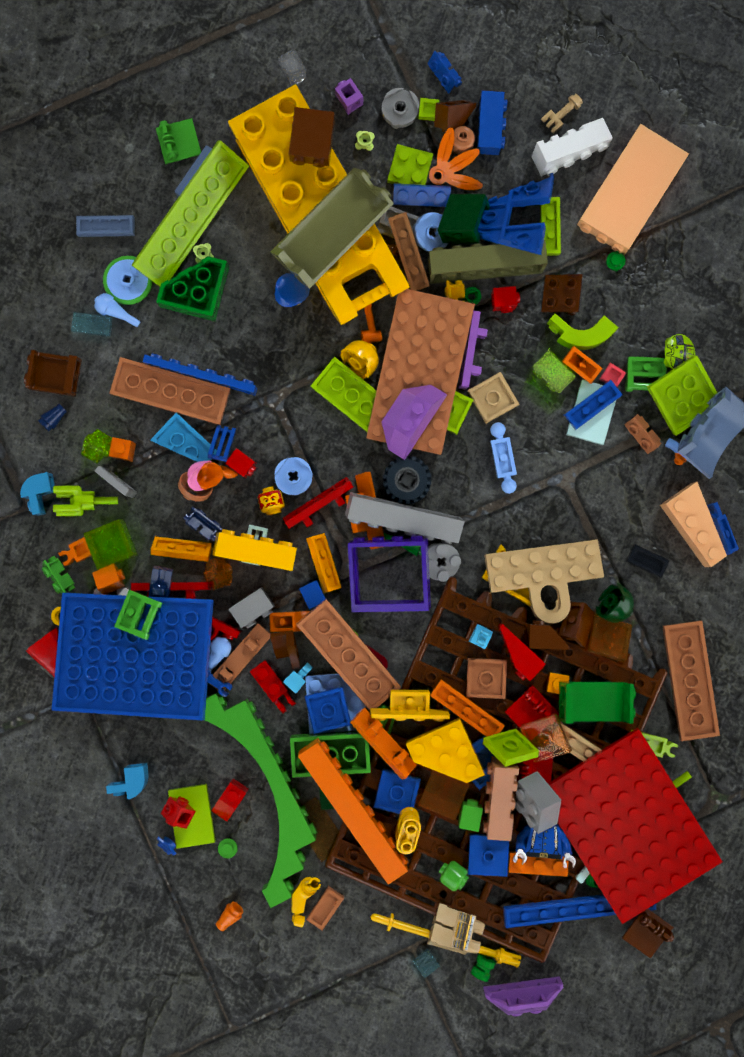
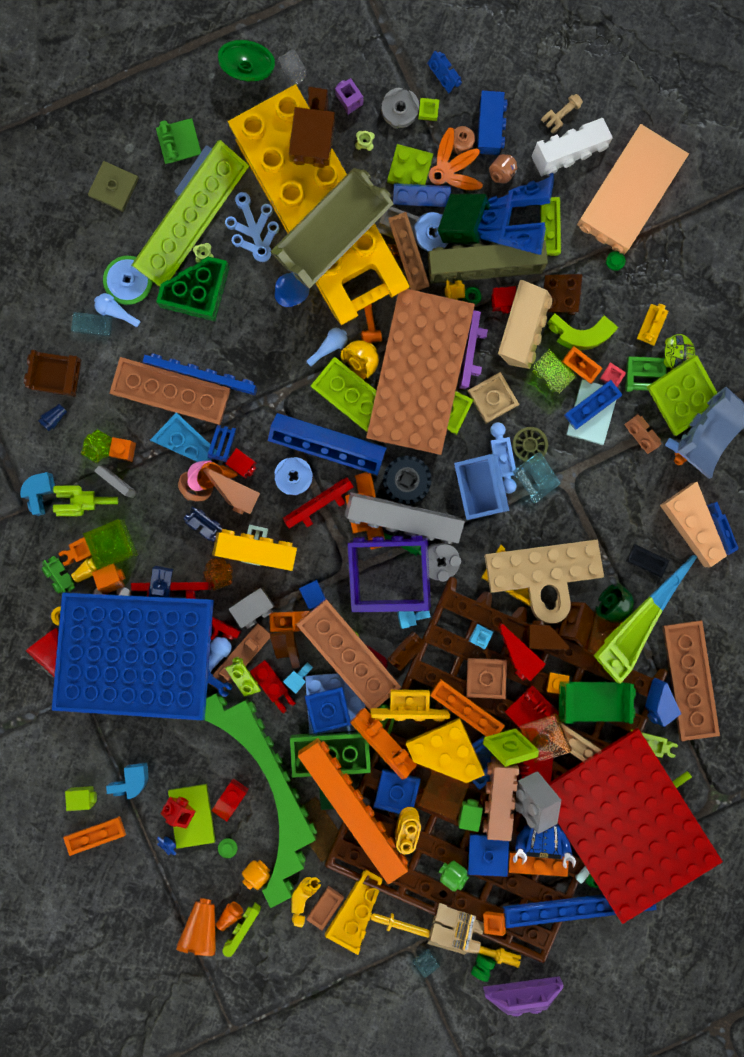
sand blue plate [76,215,135,237] -> none
bright green plate [114,590,163,640] -> none
light orange plate [151,536,212,562] -> none
yellow head [257,487,285,516] -> none
light orange plate [306,533,342,594] -> none
medium lavender wedge [382,385,447,460] -> none
reddish brown slope [434,100,476,132] -> none
reddish brown hinge [622,909,674,959] -> none
none -> orange plate [63,816,126,856]
none -> lime brick [65,786,97,811]
none -> yellow cone [71,557,101,583]
none -> olive plate [88,161,139,212]
none -> orange cone [176,898,216,956]
none -> nougat slope [203,468,260,515]
none -> green dish [218,40,275,82]
none -> lime plate [222,902,261,957]
none -> light blue plant [225,192,279,262]
none -> lime hinge [225,657,261,697]
none -> light orange head [242,860,271,890]
none -> blue brick [268,413,387,475]
none -> light blue piece [307,327,348,366]
none -> reddish brown hinge [308,86,329,111]
none -> yellow wing [325,869,383,955]
none -> reddish brown hinge [387,631,426,672]
none -> medium azure piece [397,611,431,629]
none -> medium blue piece [454,454,509,520]
none -> orange plate [483,911,506,936]
none -> nougat head [489,154,517,184]
none -> tan slope [498,280,552,369]
none -> olive wheel [512,427,548,463]
none -> clear light blue plate [513,452,561,504]
none -> lime plate [594,555,697,684]
none -> yellow hinge [637,304,669,346]
none -> blue slope [645,678,681,727]

